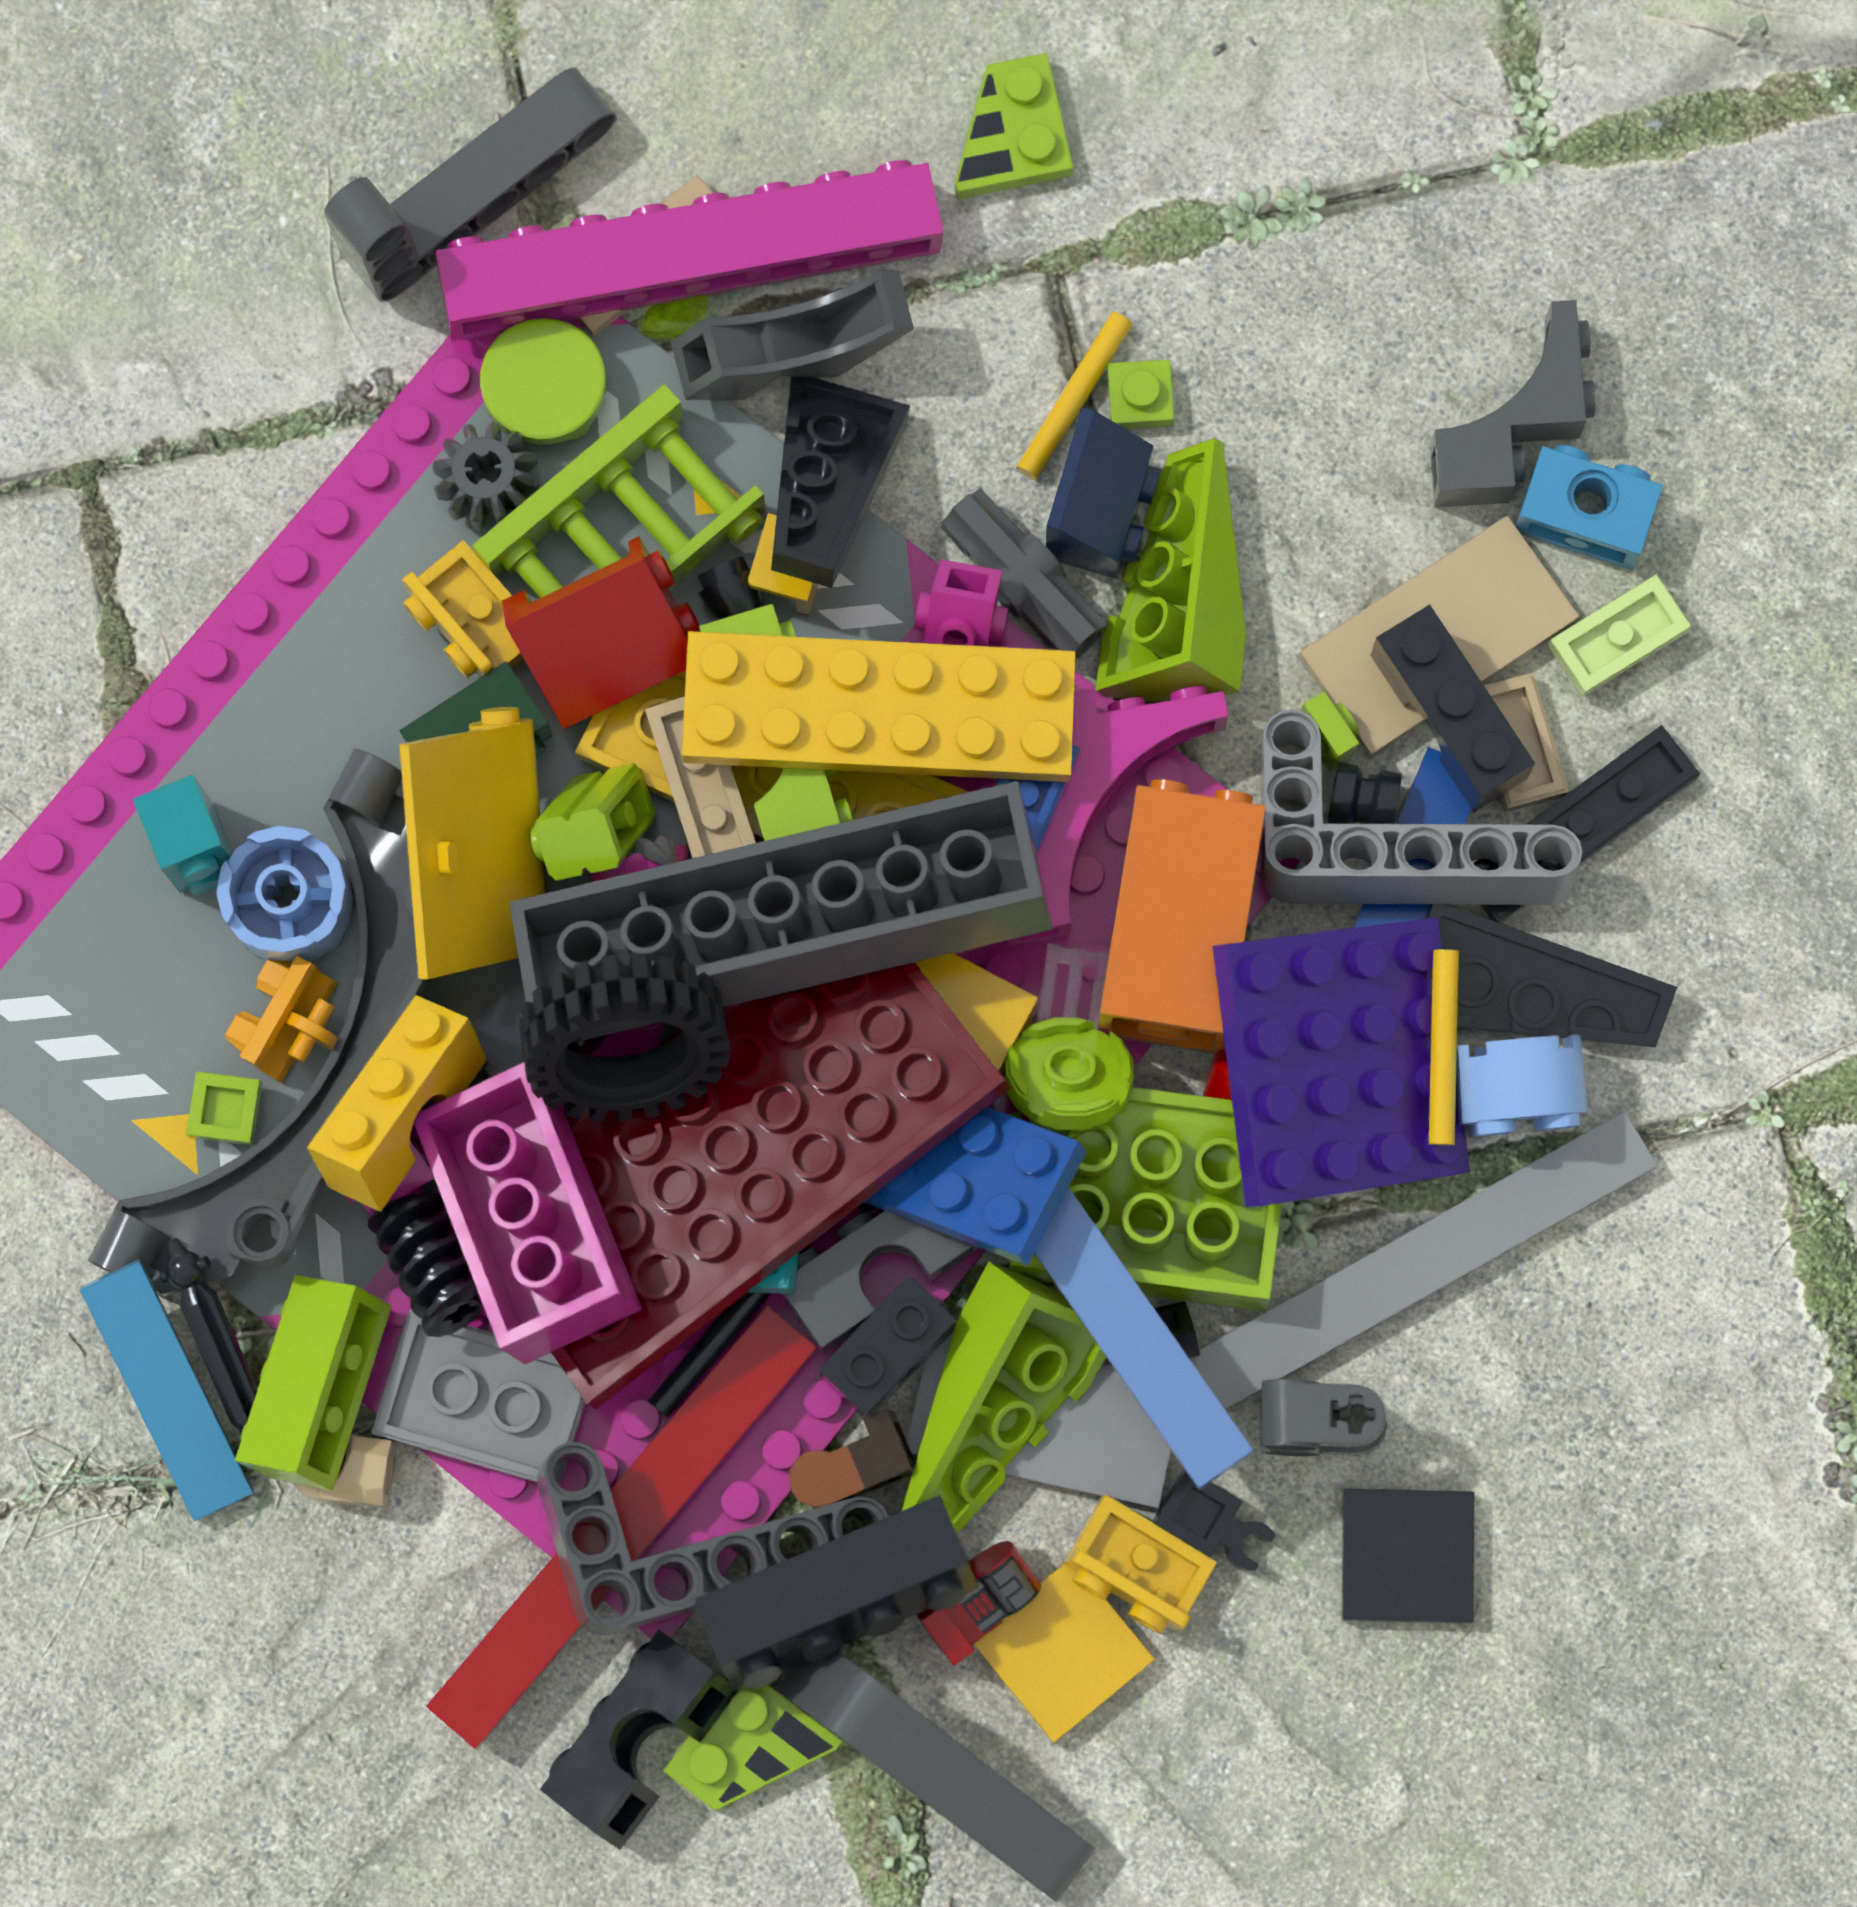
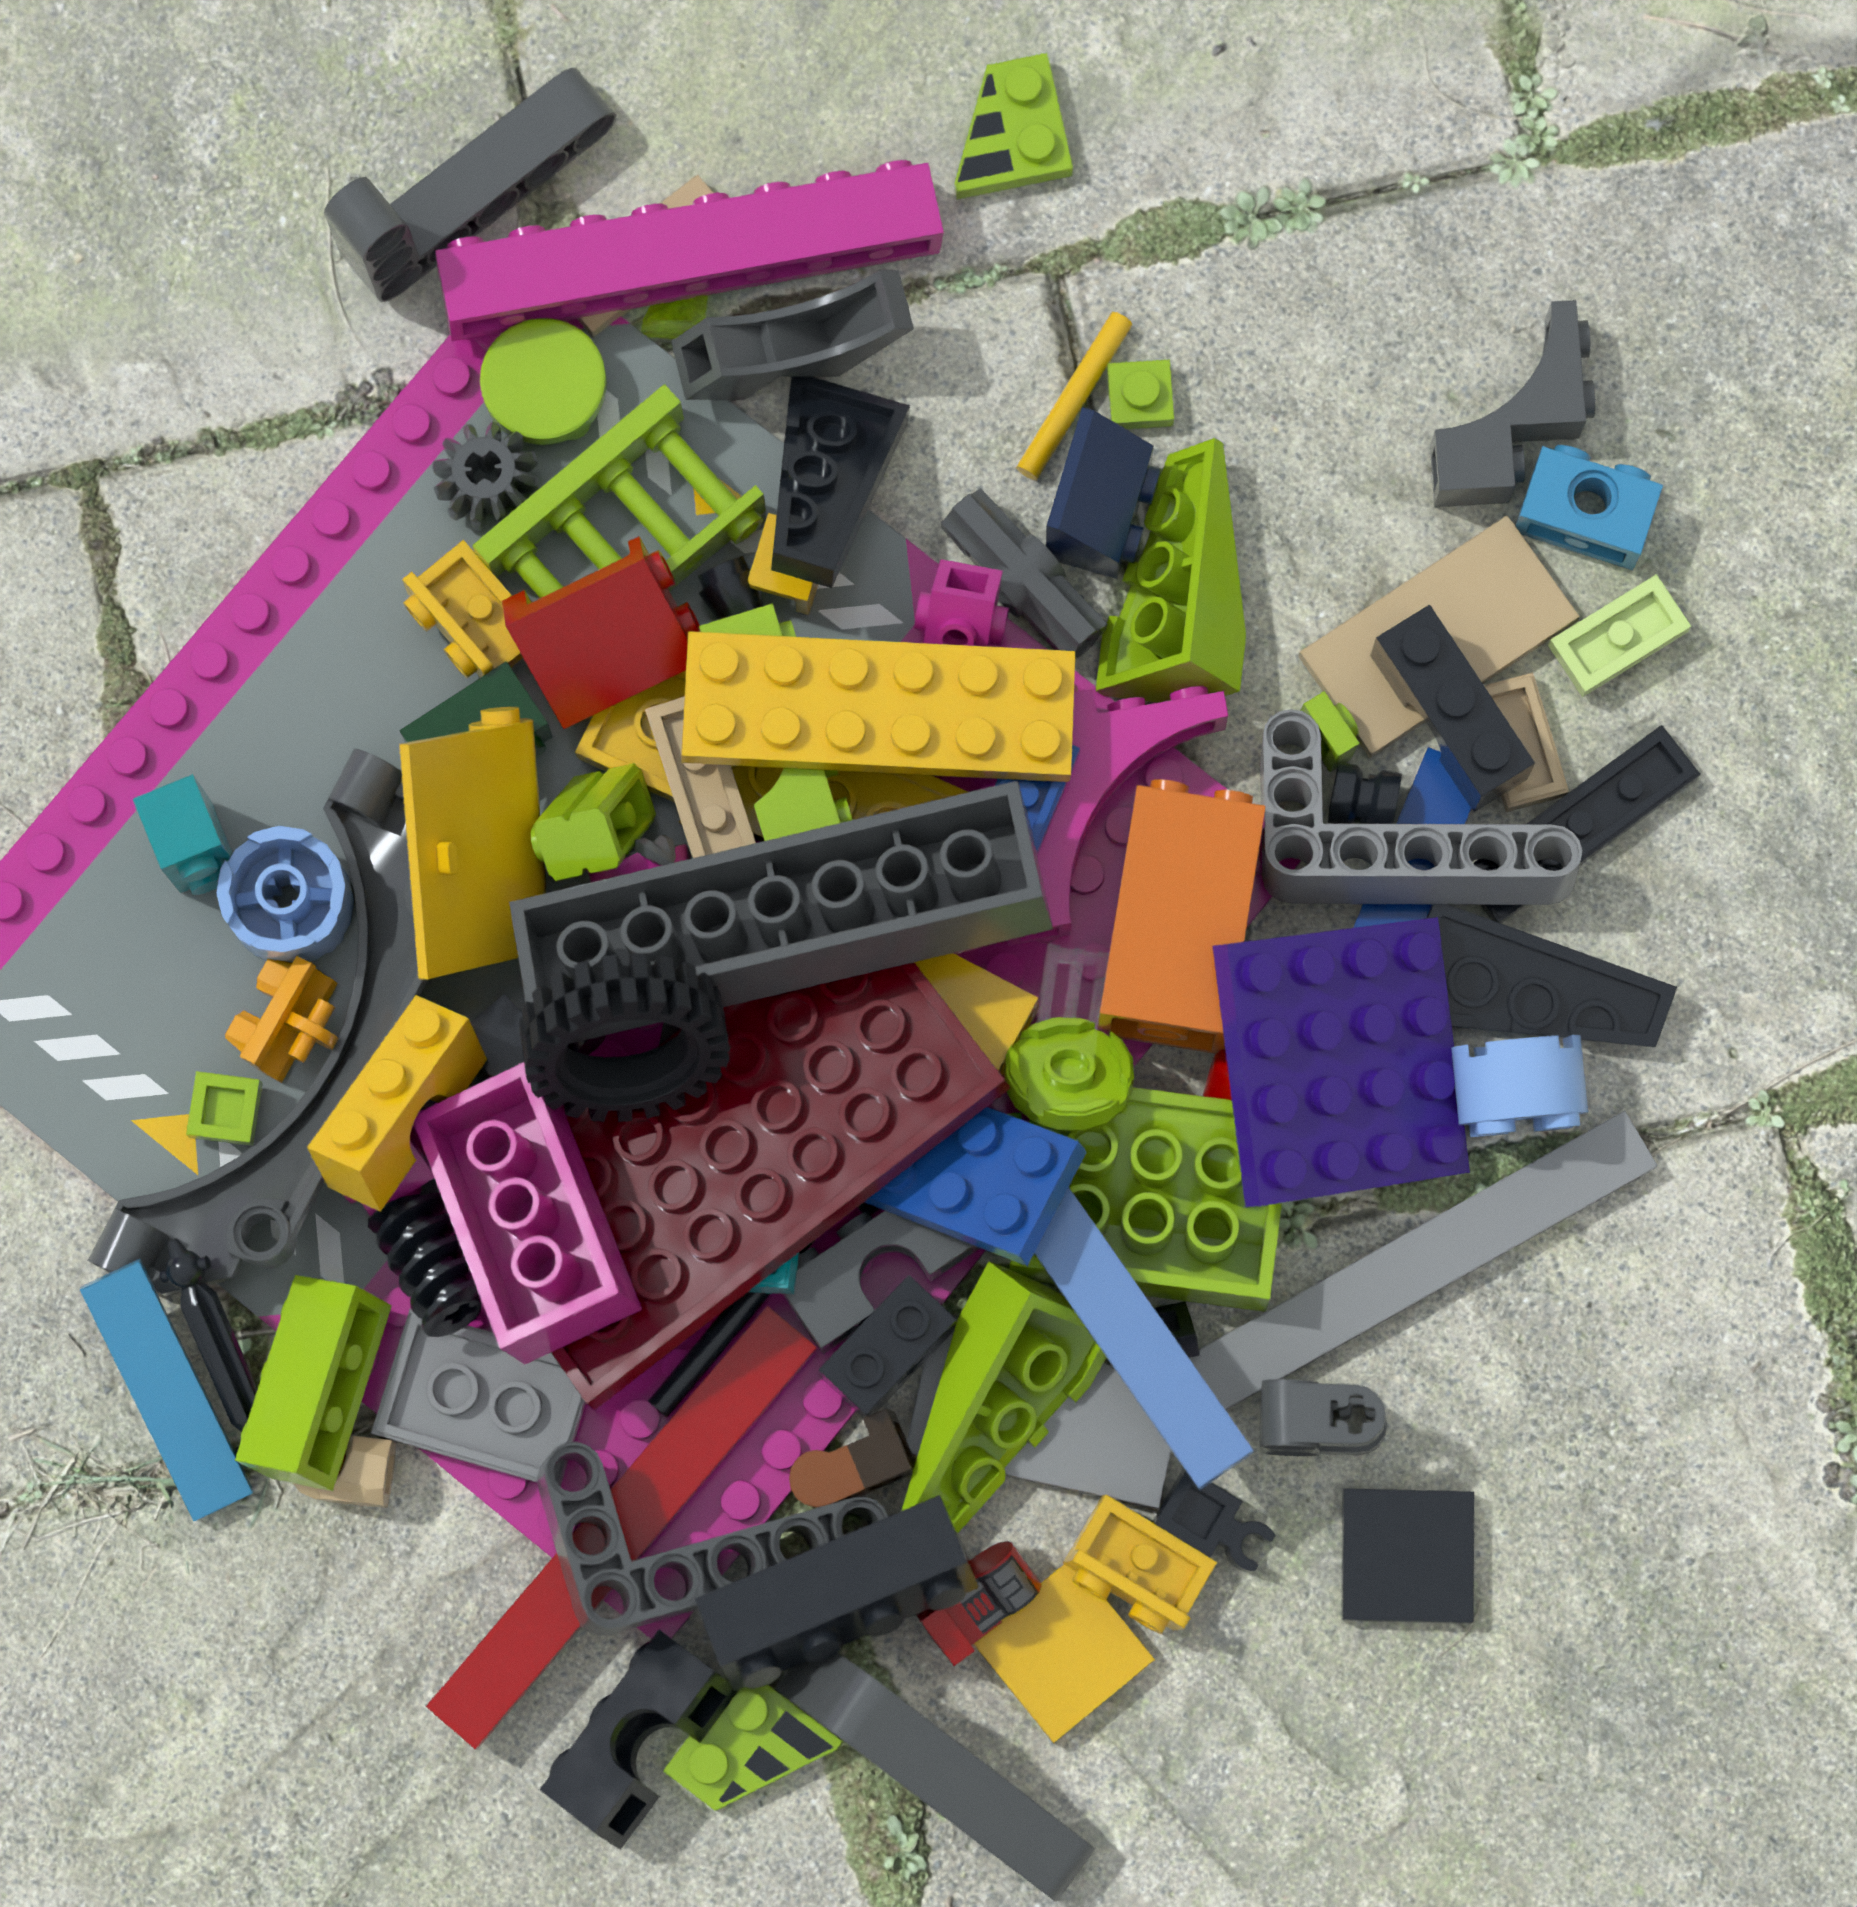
yellow bar [1429,949,1459,1146] -> none

